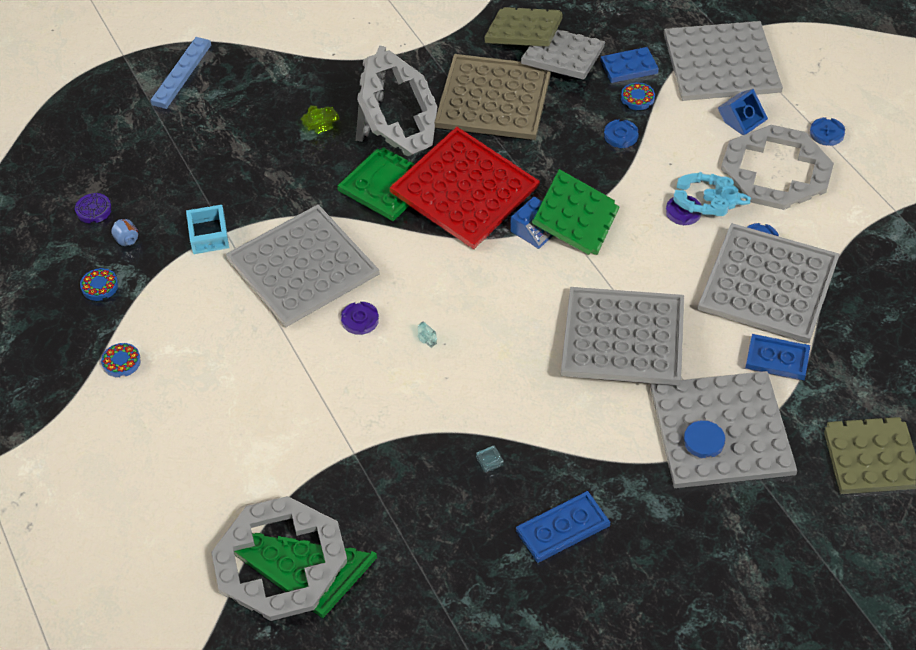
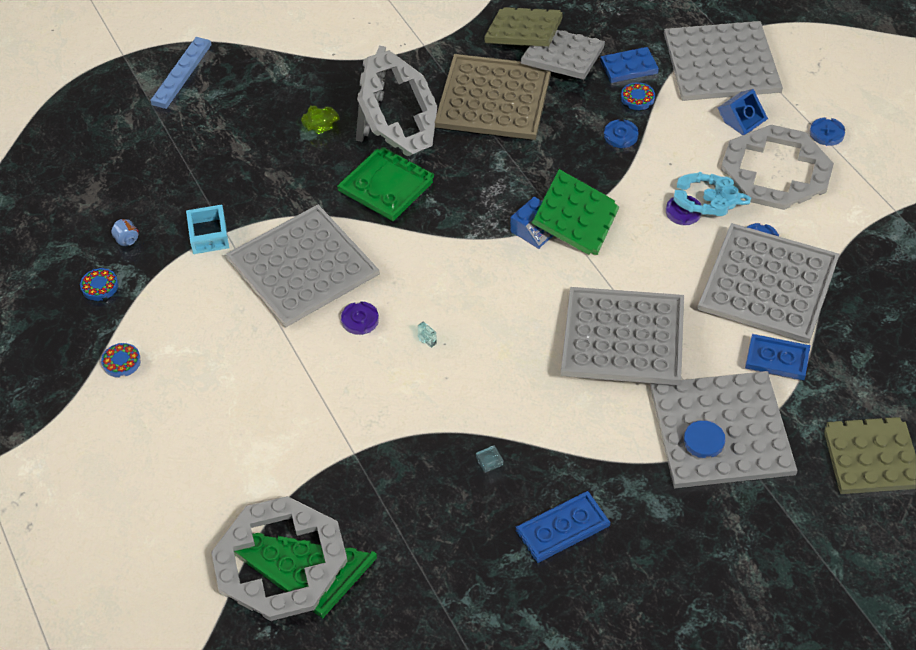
dark purple tile [75,193,111,223] -> none
red plate [390,127,540,249] -> none

